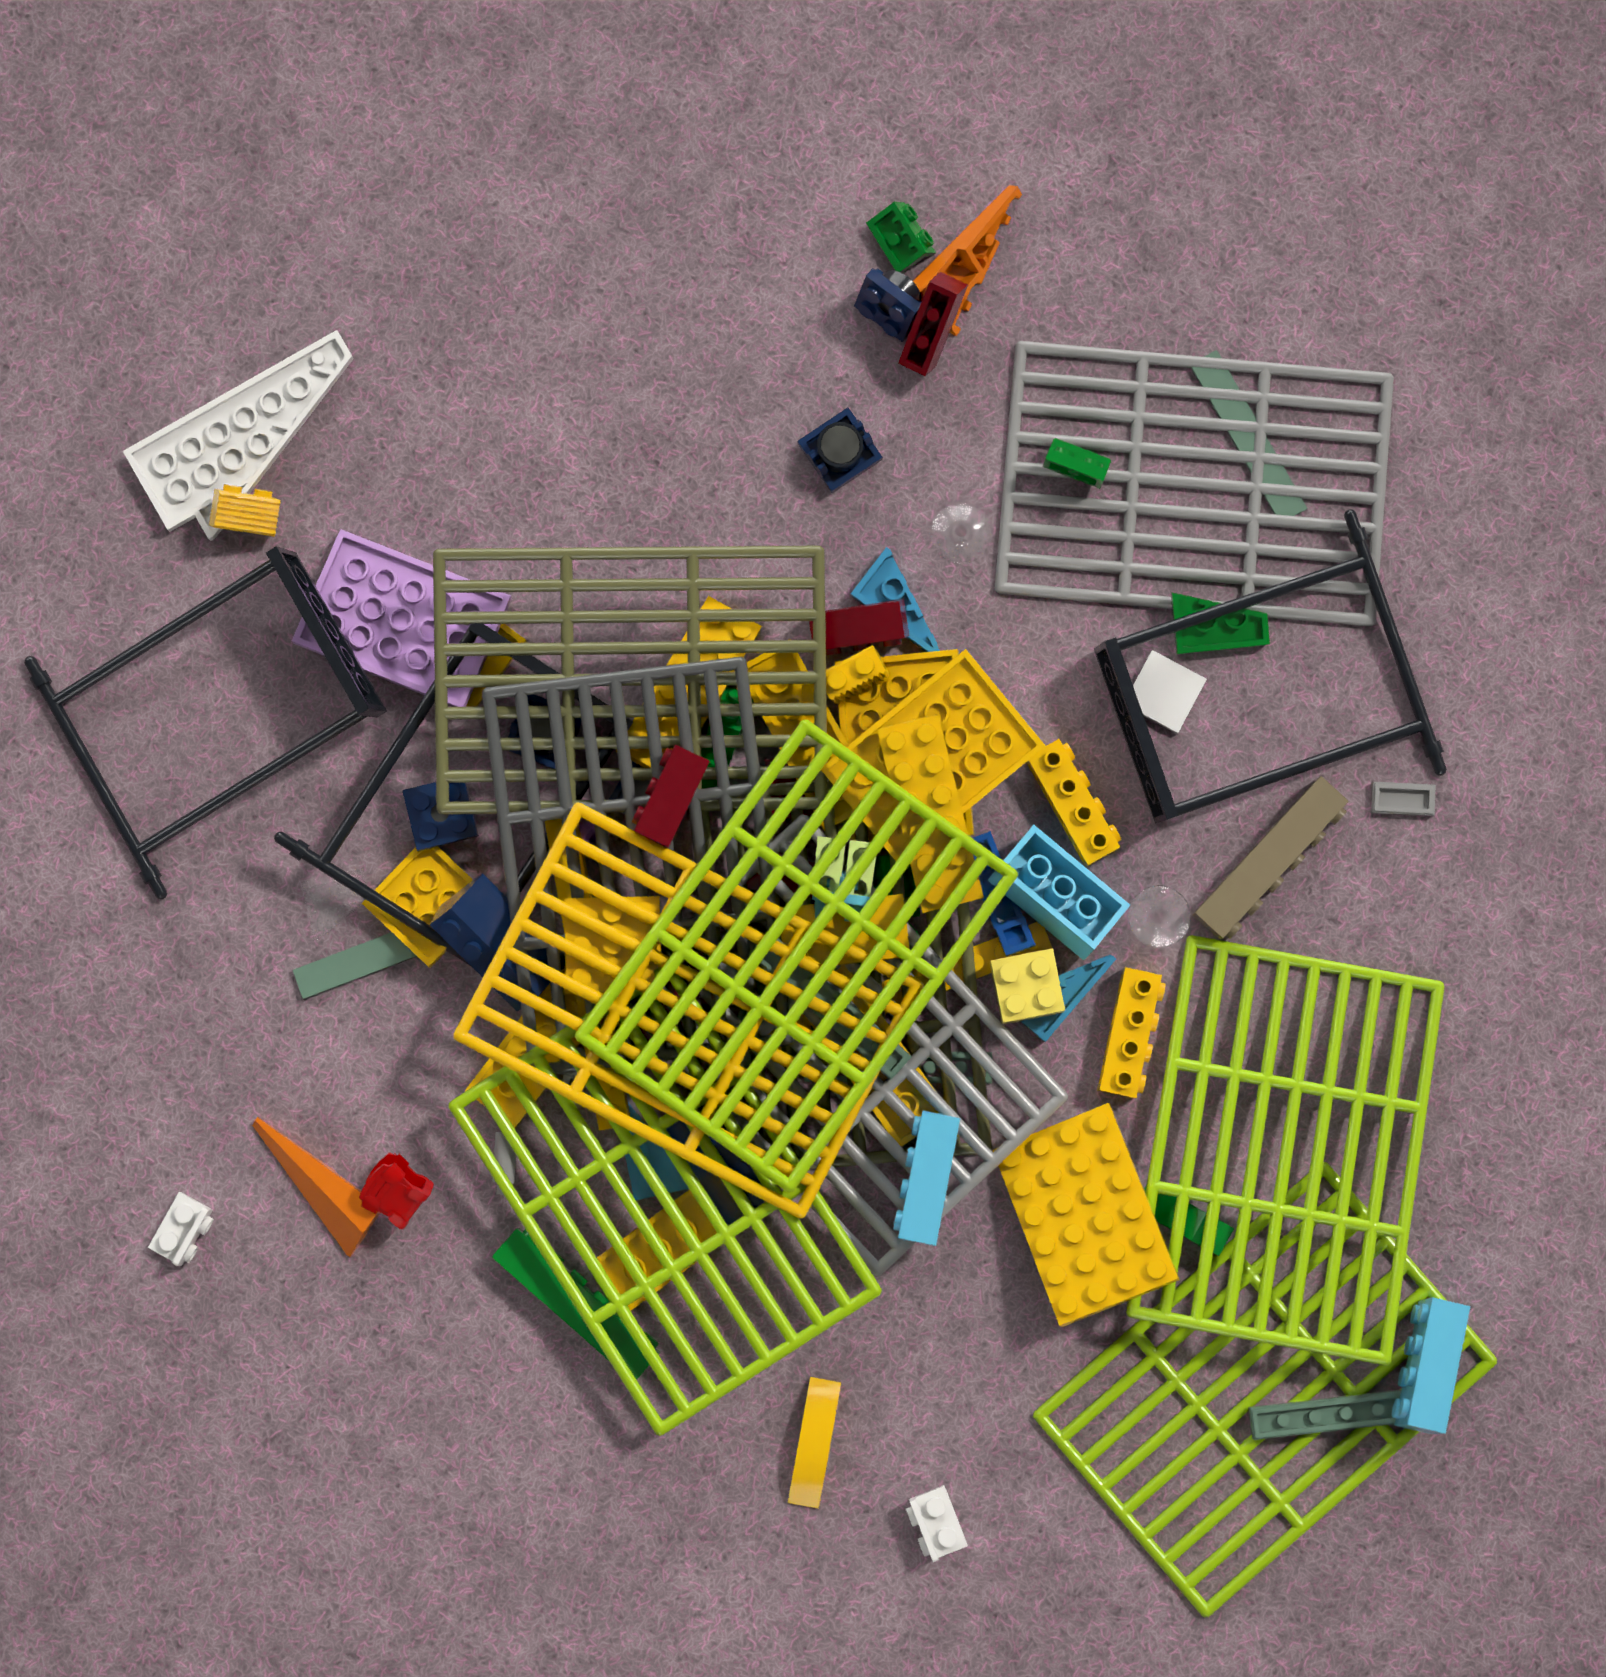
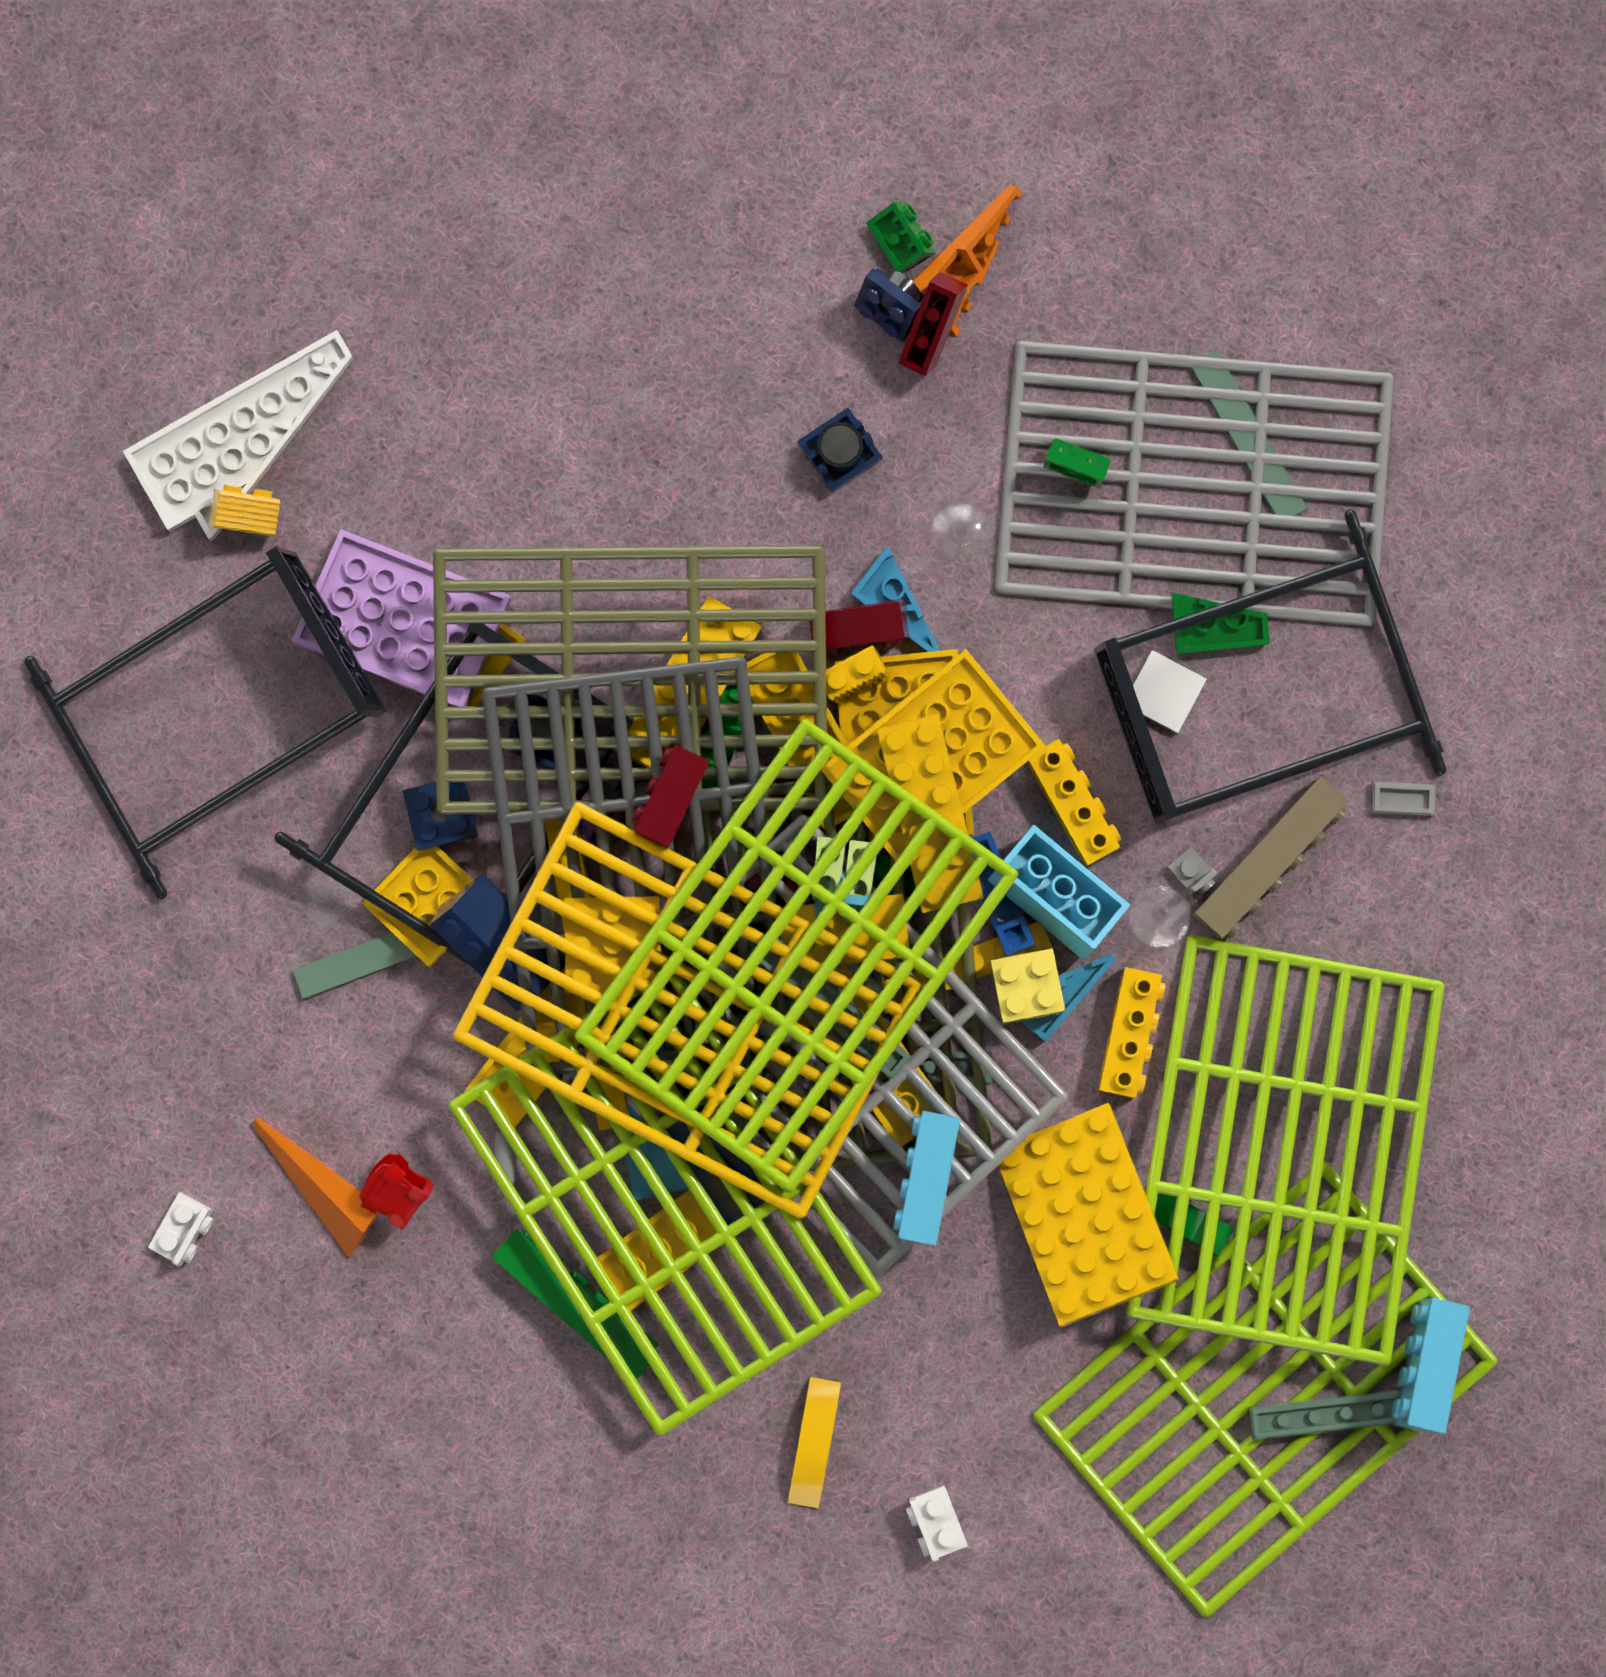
none -> light grey bracket [1167,847,1217,895]

